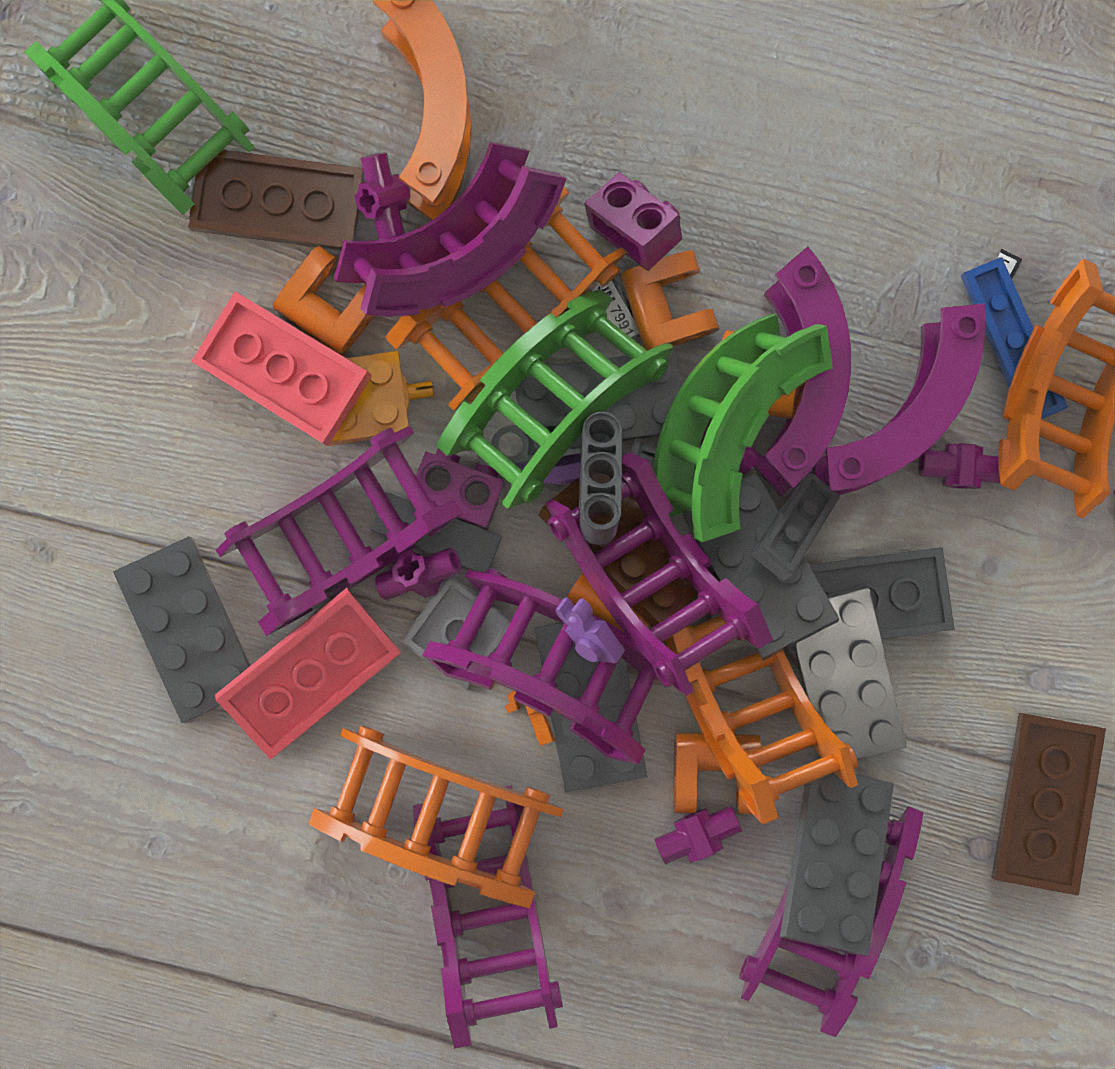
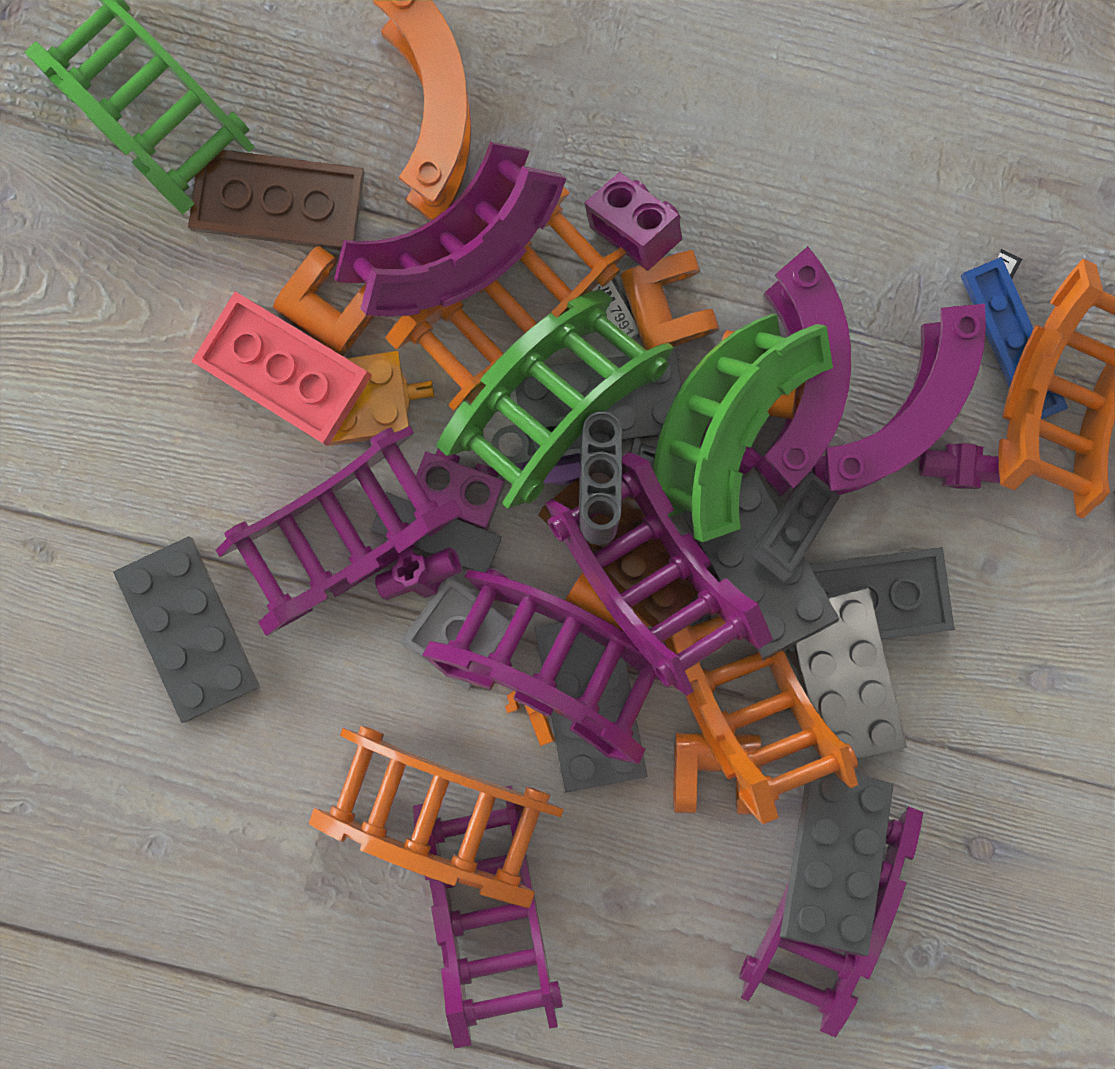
coral plate [215,588,401,760] -> none
magenta axle [355,152,411,240] -> none
medium lavender plate [555,597,625,663] -> none
magenta axle [655,806,743,864] -> none
reddish brown plate [991,713,1106,896] -> none

